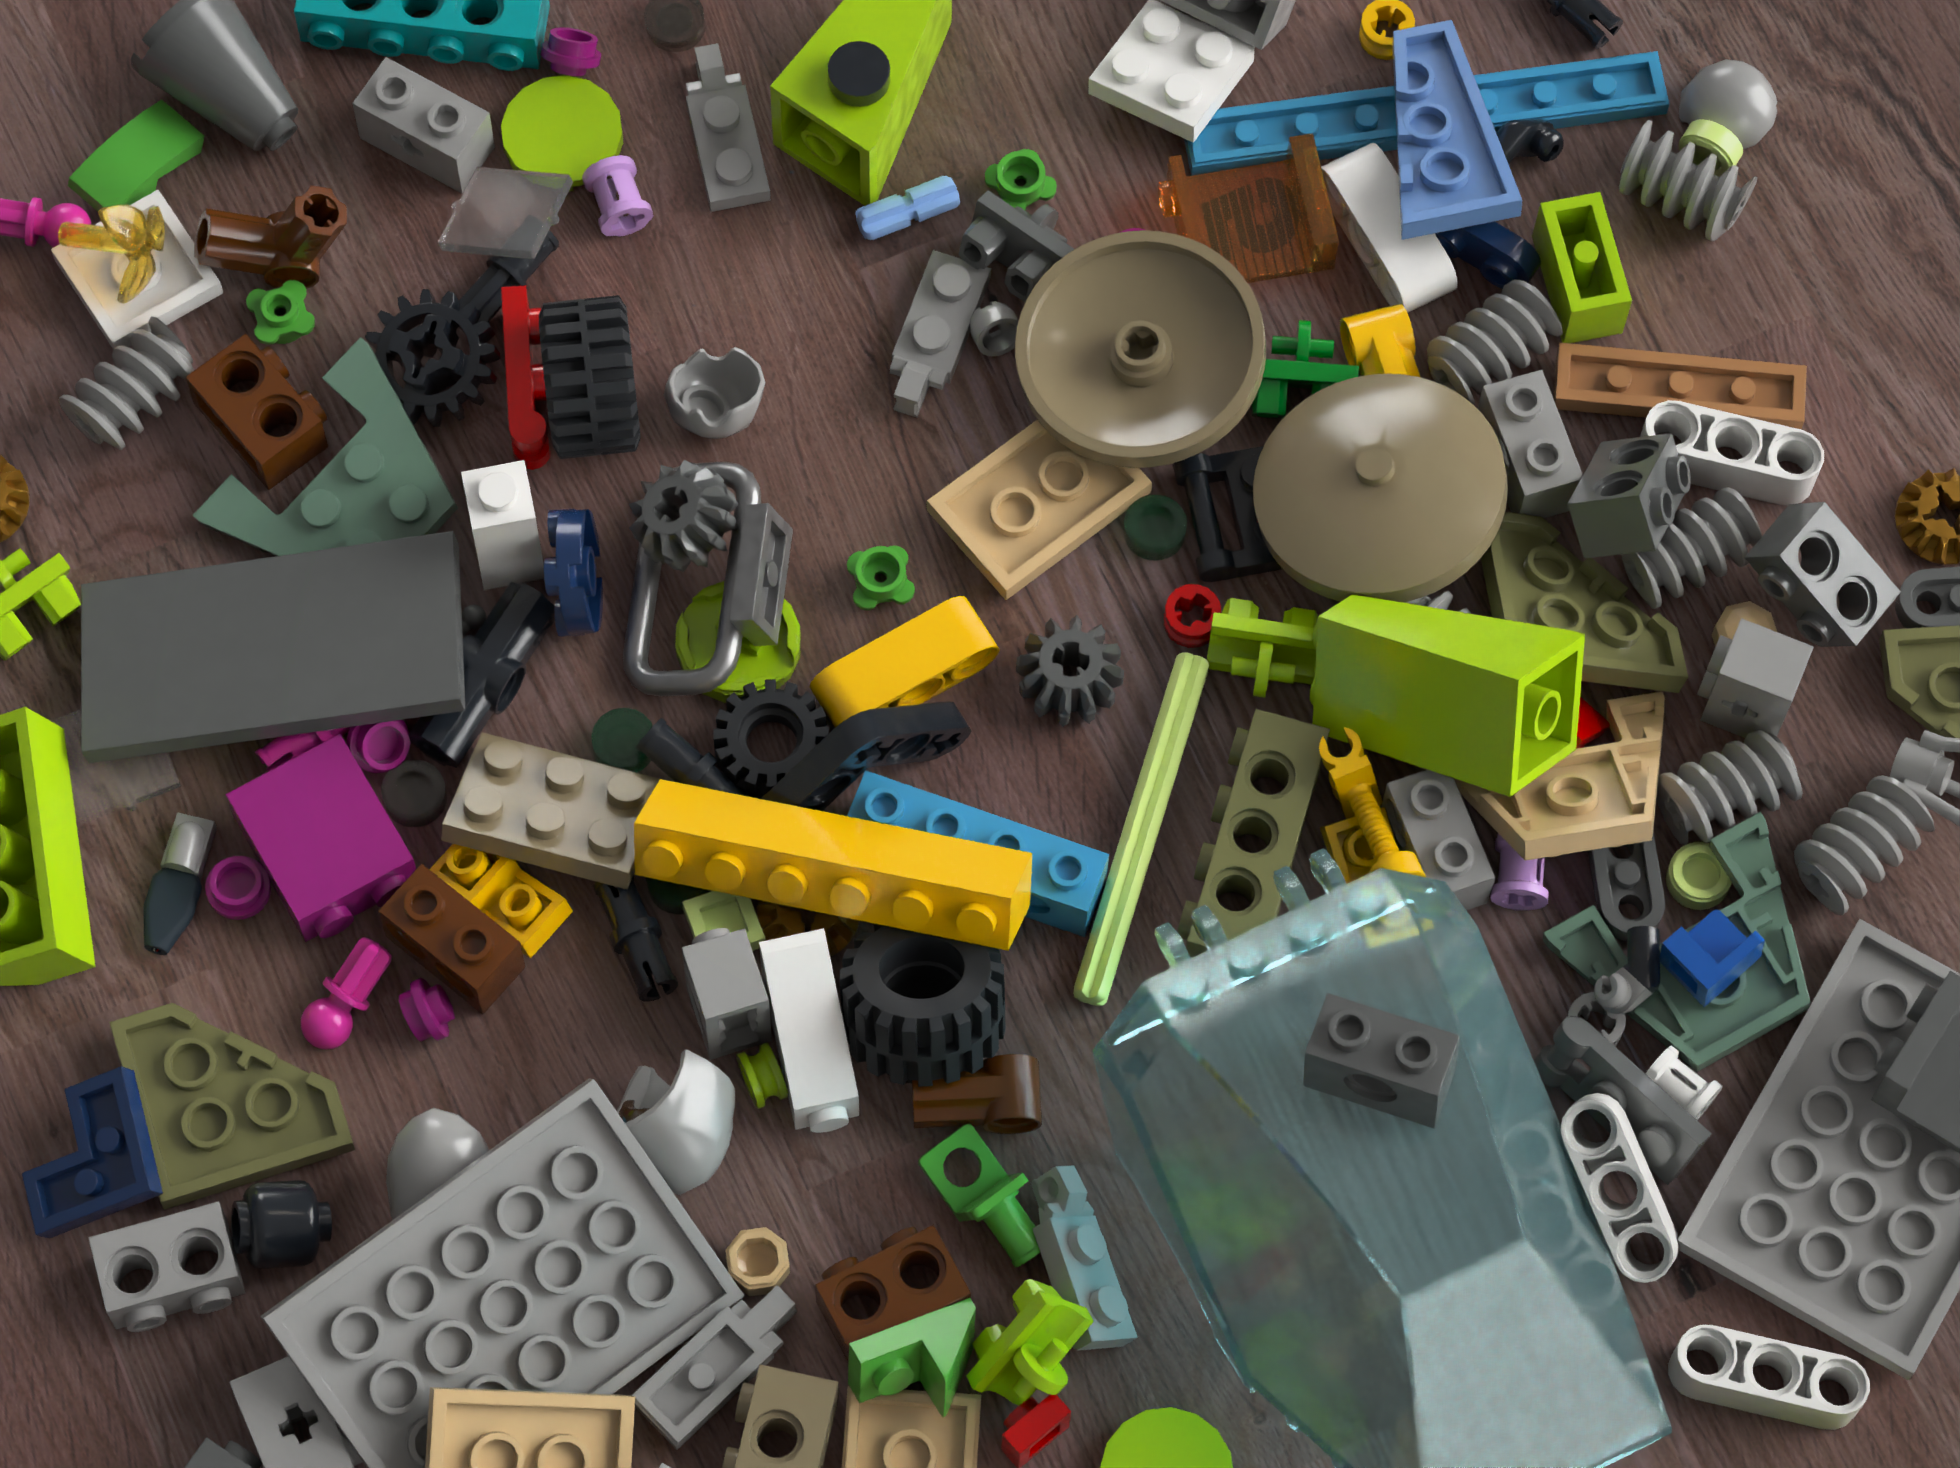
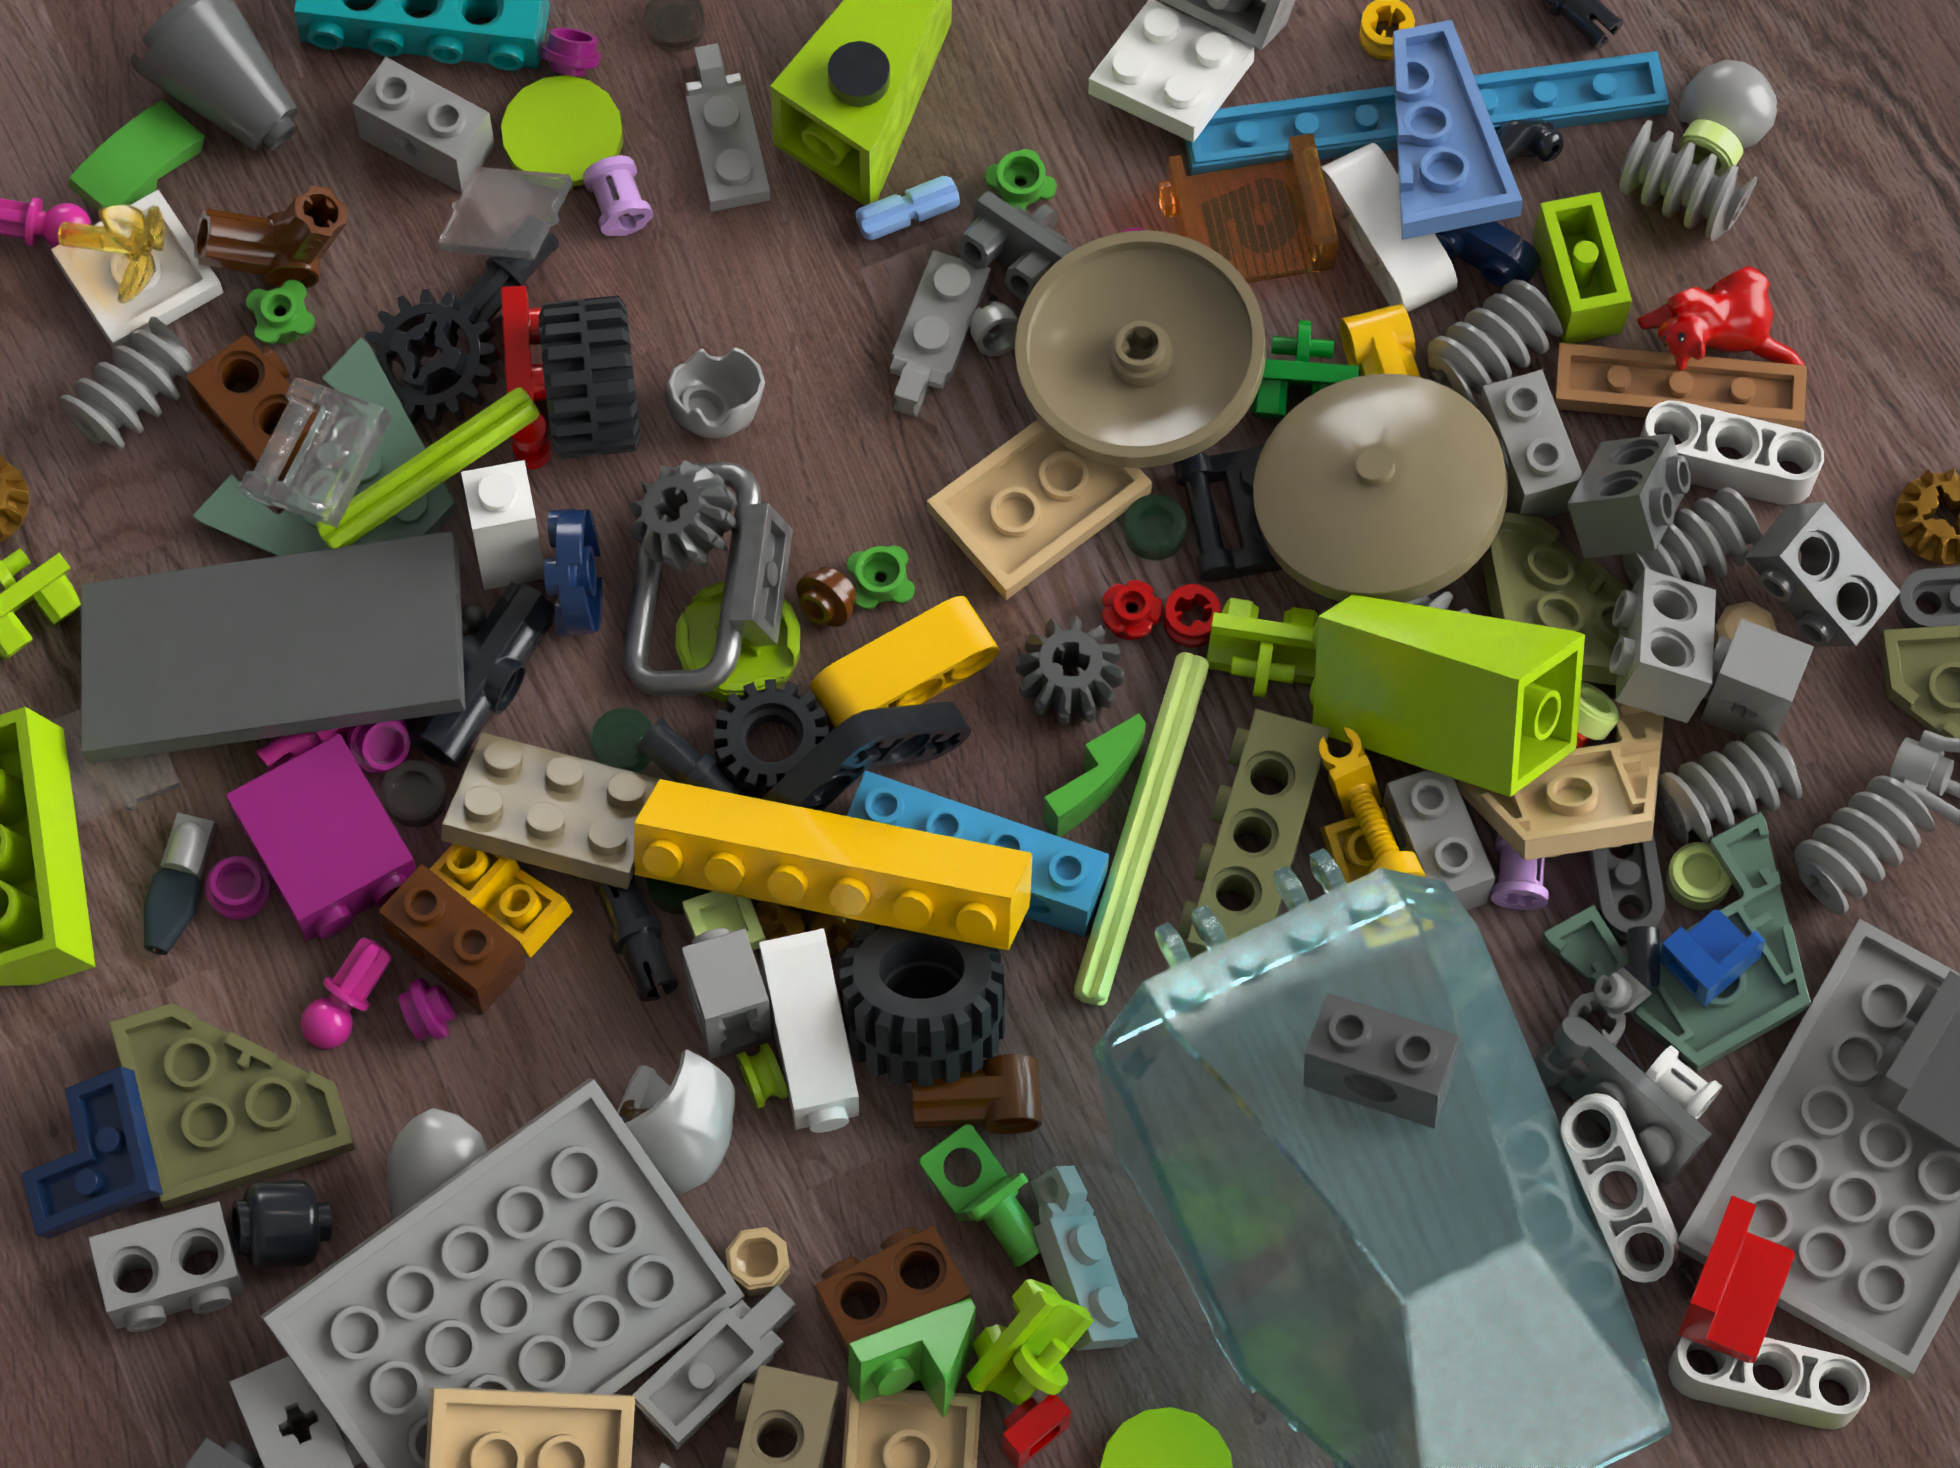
none -> clear plate [237,378,392,528]
none -> lime axle [316,387,539,549]
none -> reddish brown plate [796,567,857,627]
none -> bright green slope [1043,713,1146,837]
none -> red plate [1101,580,1163,640]
none -> yellowish green tile [1578,681,1620,740]
none -> light grey brick [1610,569,1716,723]
none -> red animal [1637,266,1805,372]
none -> red panel [1678,1196,1795,1363]

